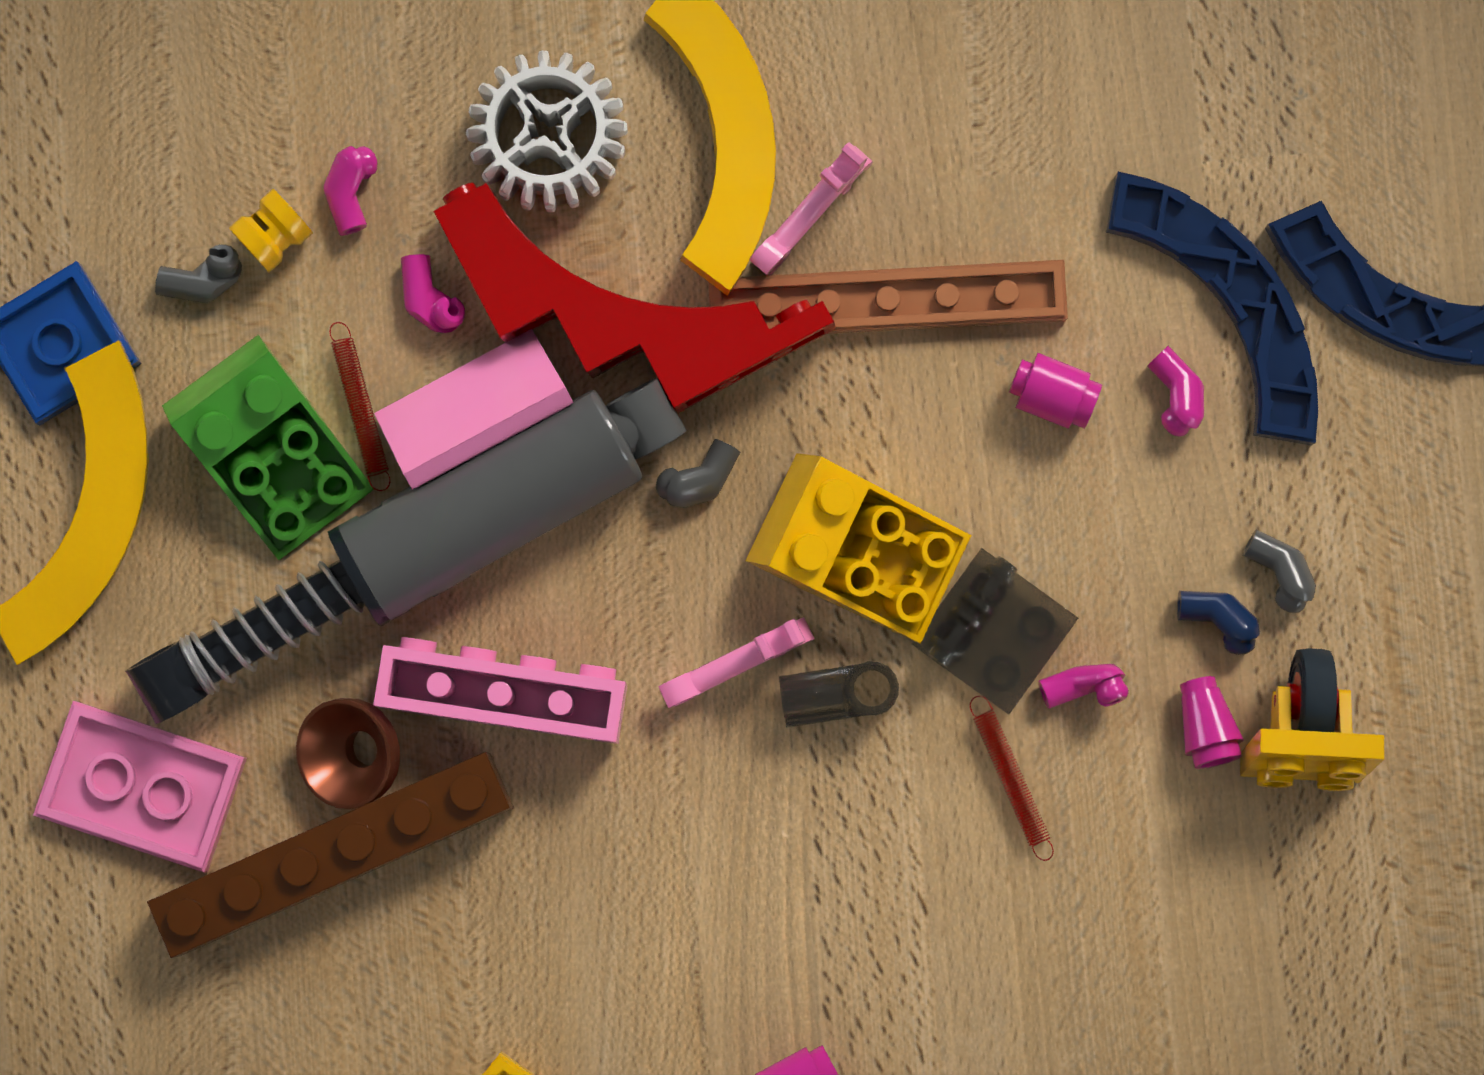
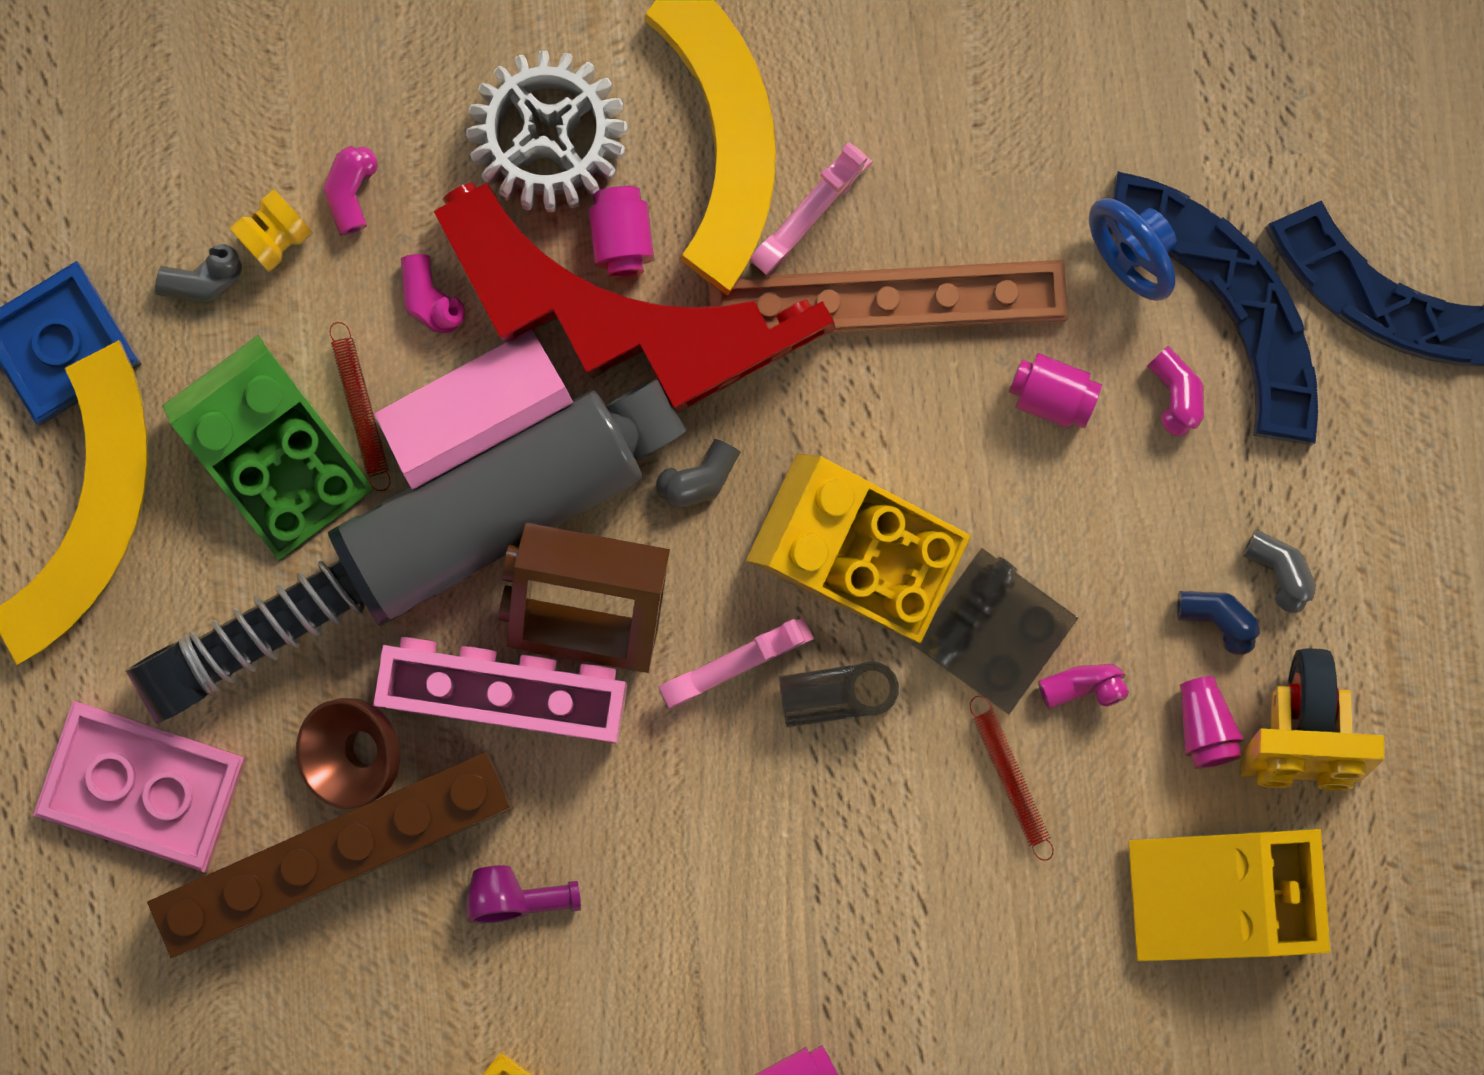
none -> magenta bar [466,865,581,924]
none -> reddish brown window [498,523,670,673]
none -> dark pink brick [589,186,654,278]
none -> blue piece [1088,198,1177,301]
none -> yellow slope [1128,829,1330,961]

